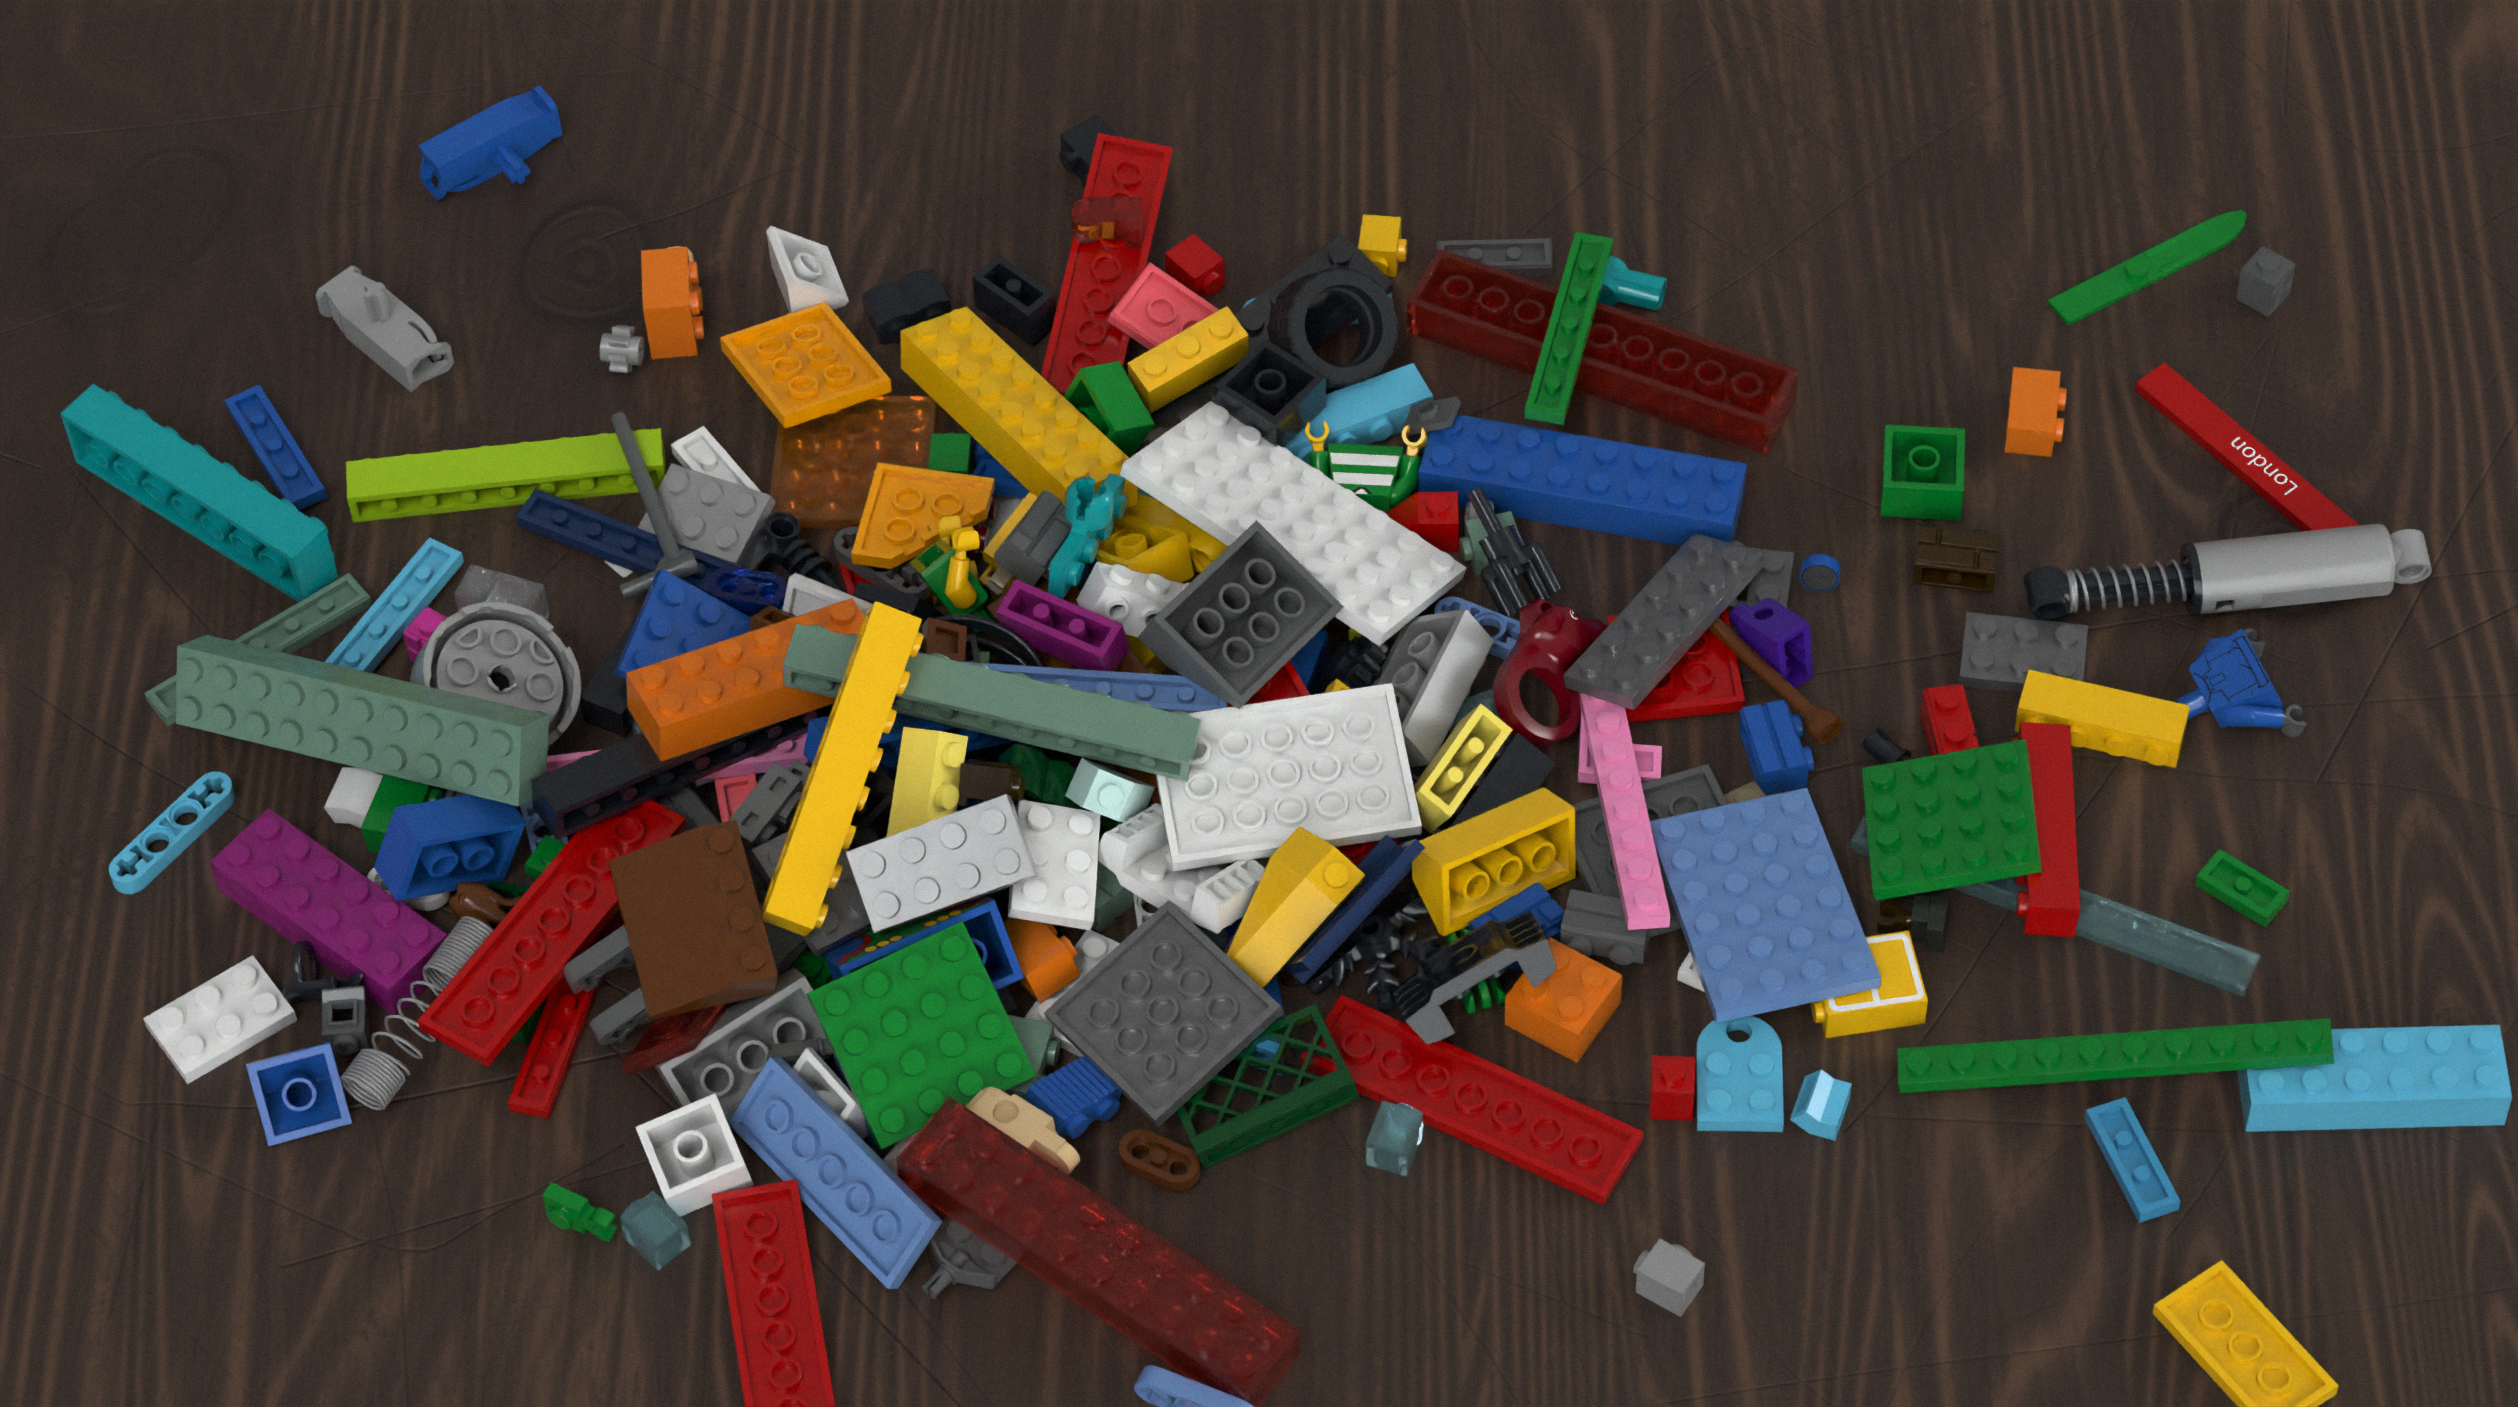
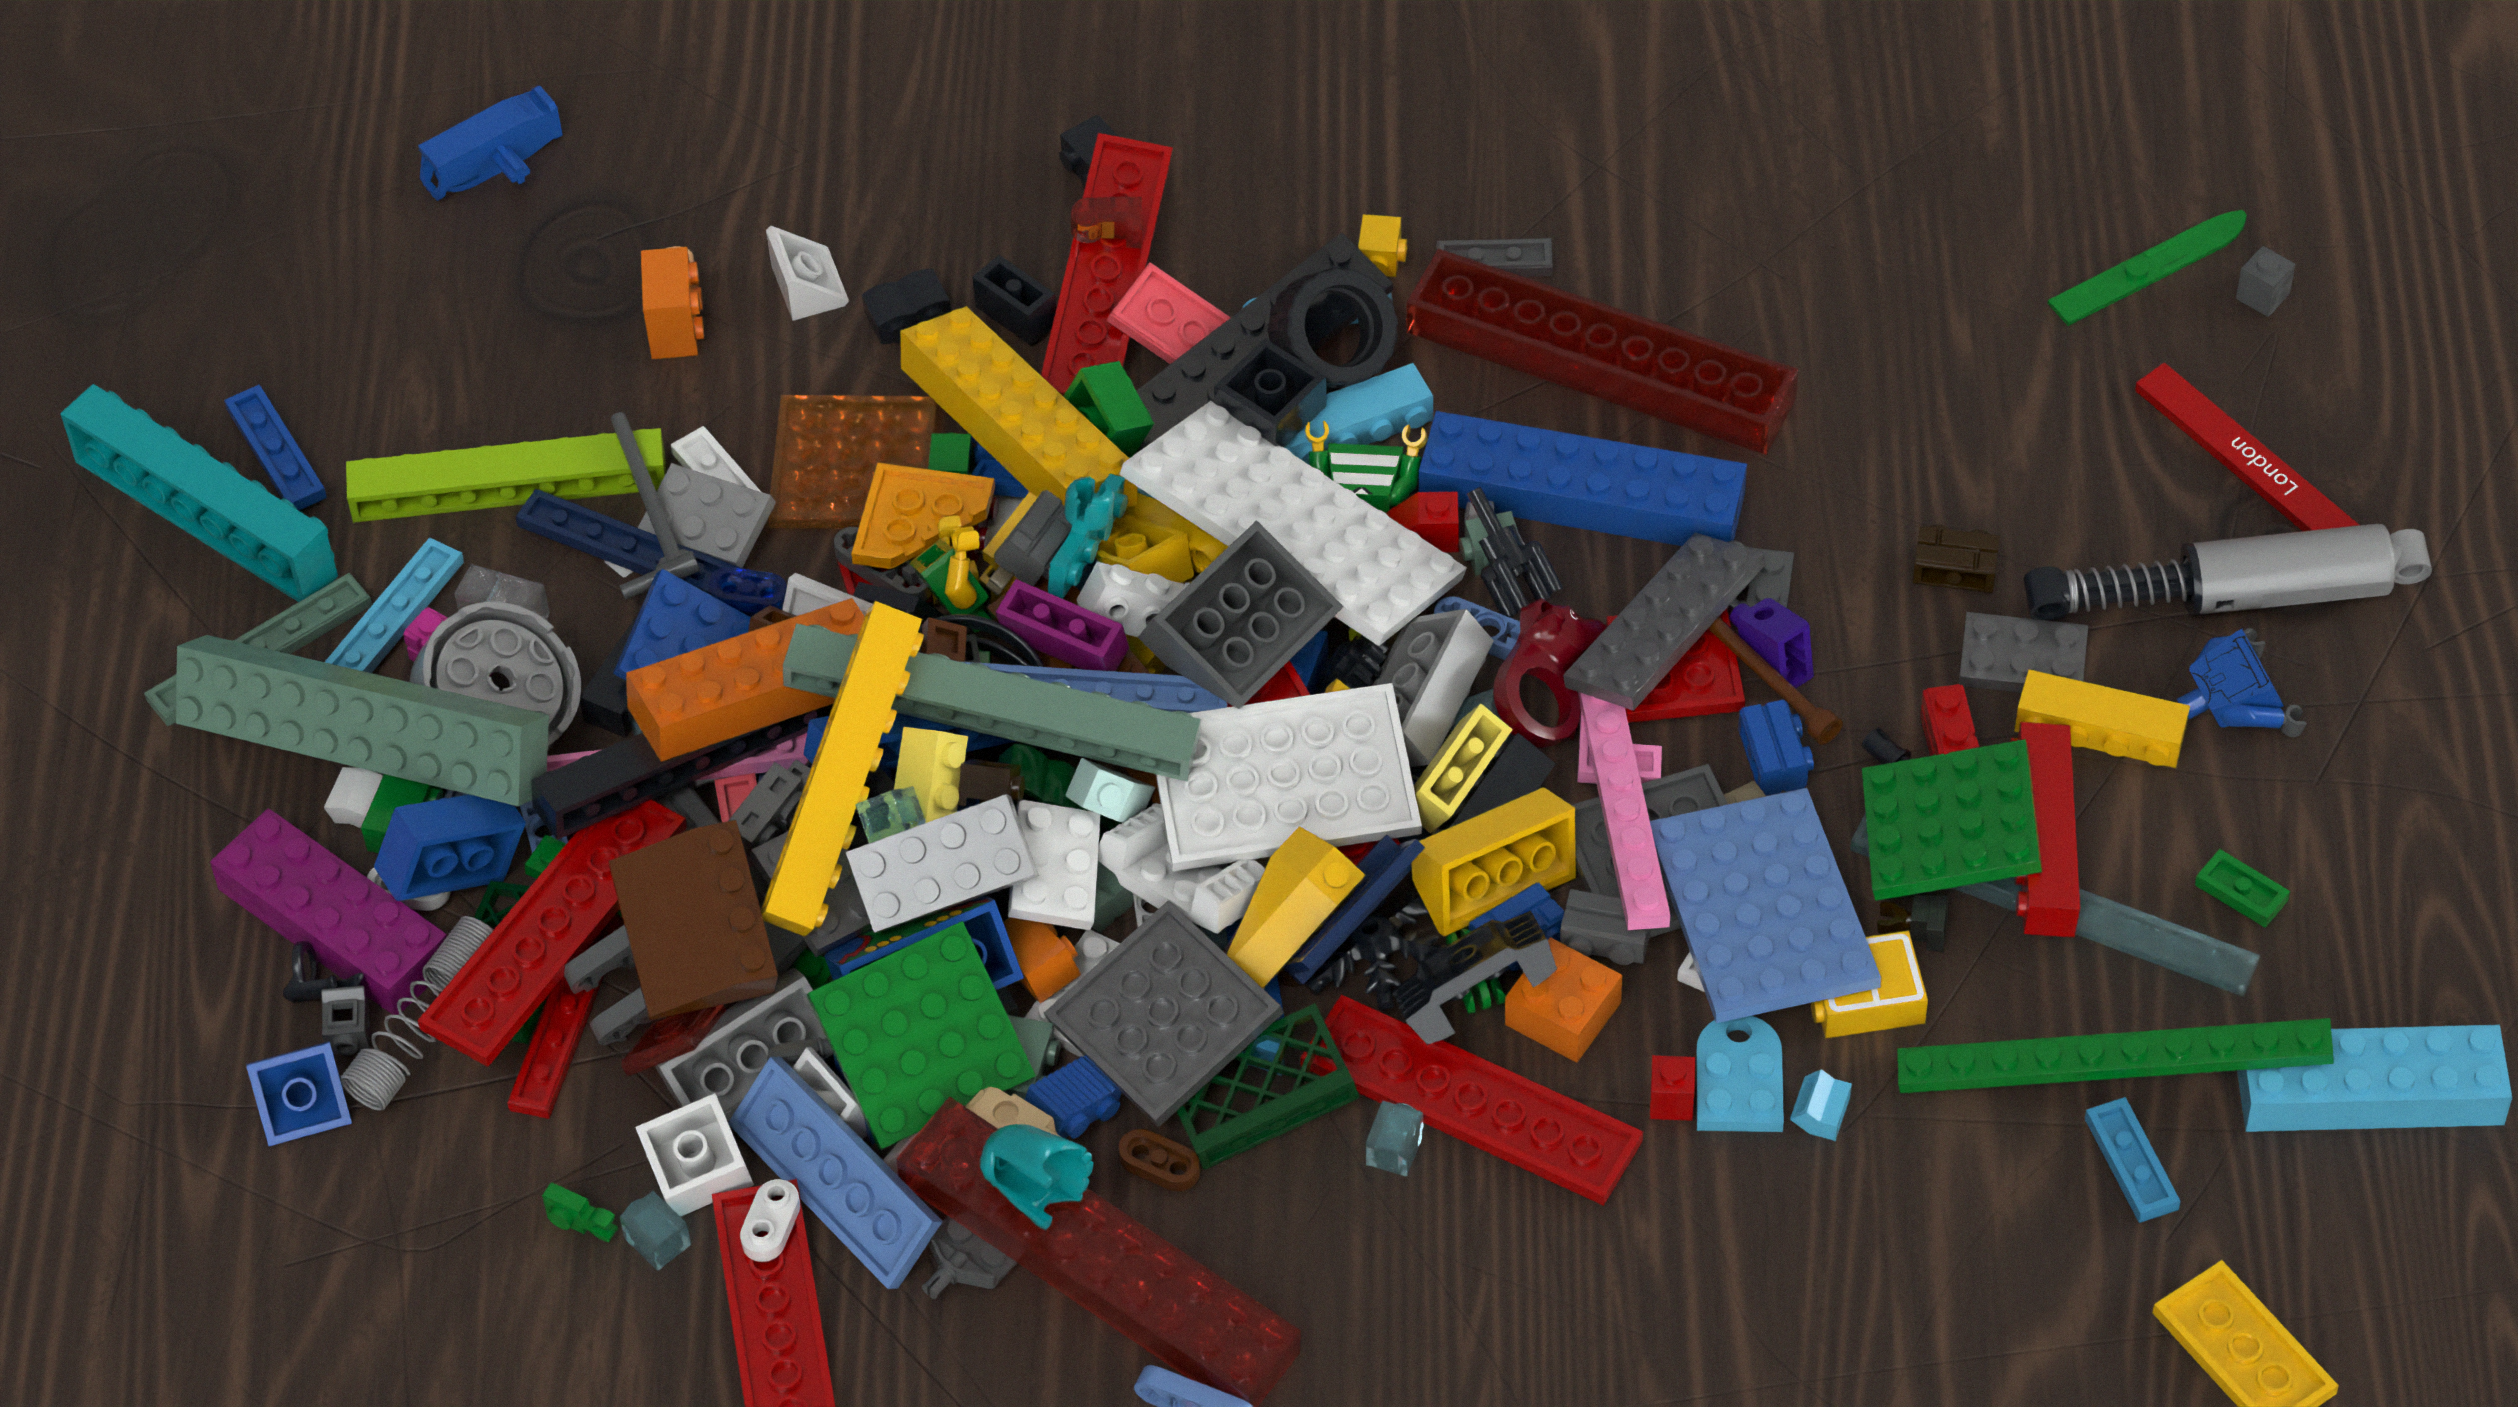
medium azure beam [109,771,236,894] -> none
white plate [143,955,297,1084] -> none
light grey piece [315,266,454,392] -> none
reddish brown piece [449,880,522,930] -> none
light grey gear [600,325,645,373] -> none
light orange plate [720,302,892,429] -> none
black piece [743,512,847,593] -> none
yellow brick [1128,306,1249,414] -> none
red brick [1165,234,1225,299] -> none
dark grey bracket [1402,396,1461,461] -> none
green plate [1525,232,1613,425] -> none
teal piece [1597,256,1667,311] -> none
light grey brick [1633,1238,1705,1317] -> none
tile [1800,554,1841,592] -> none
green brick [1880,425,1965,521] -> none
orange brick [2004,367,2067,457] -> none
none -> white plate [740,1179,800,1262]
none -> clear light blue brick [855,786,926,843]
none -> teal hair [979,1124,1094,1230]

